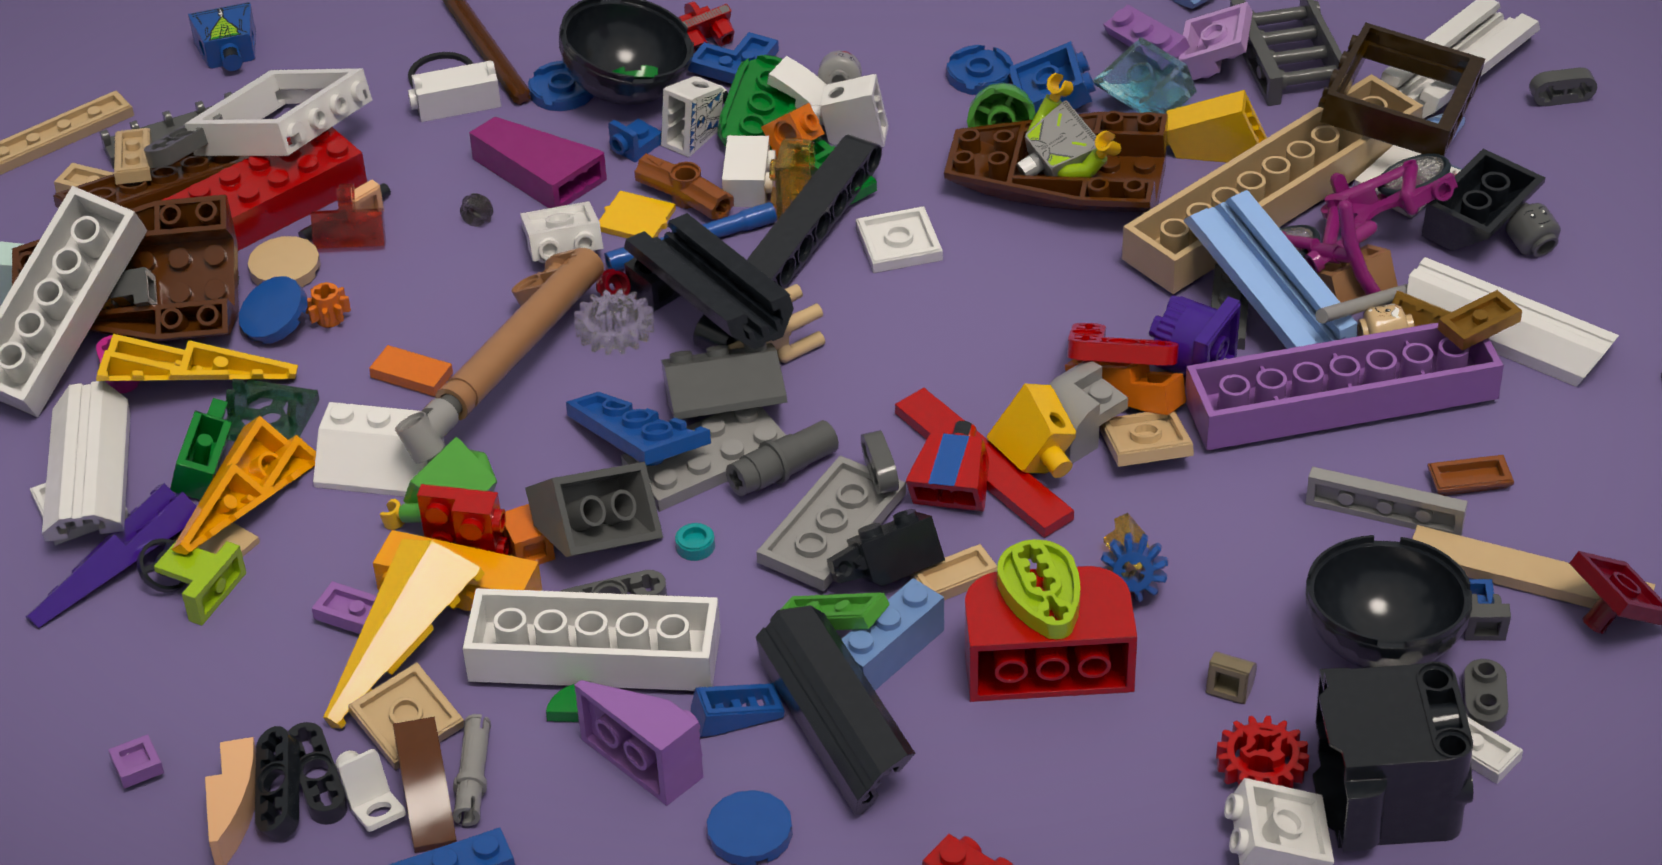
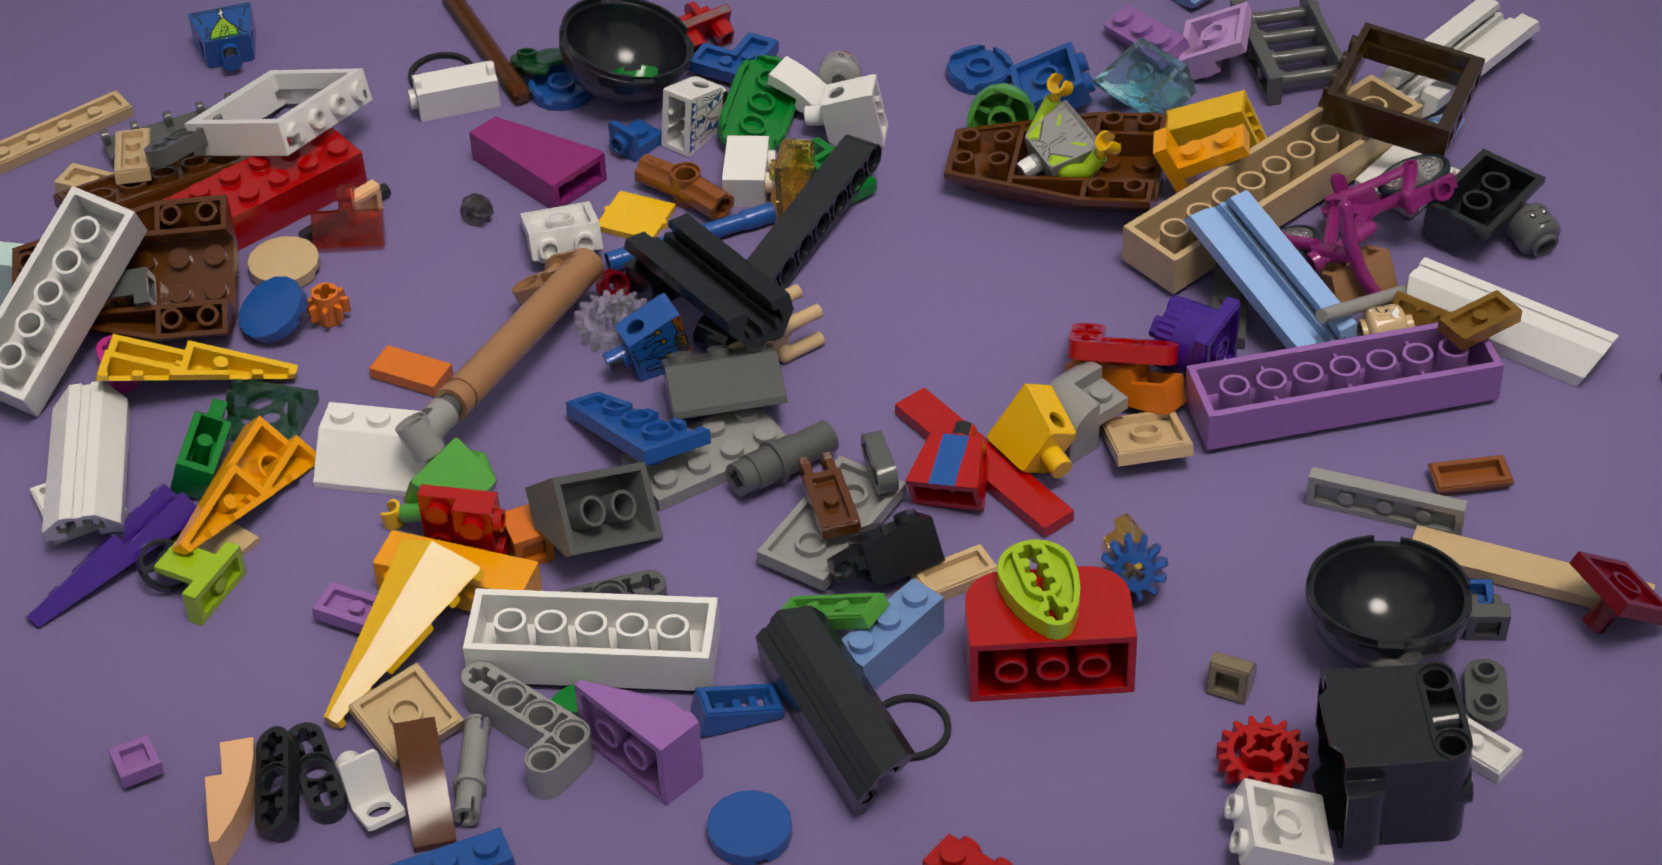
teal tile [675,523,715,561] -> none
orange brick [761,103,825,158] -> none
white tile [856,207,943,273] -> none
dark grey beam [1529,67,1597,106] -> none
none -> light grey beam [461,661,594,800]
none -> dark green plate [510,48,564,75]
none -> blue torso [602,293,693,381]
none -> reddish brown hinge [798,452,861,540]
none -> black piece [883,694,951,762]
none -> light orange bracket [1153,124,1250,193]

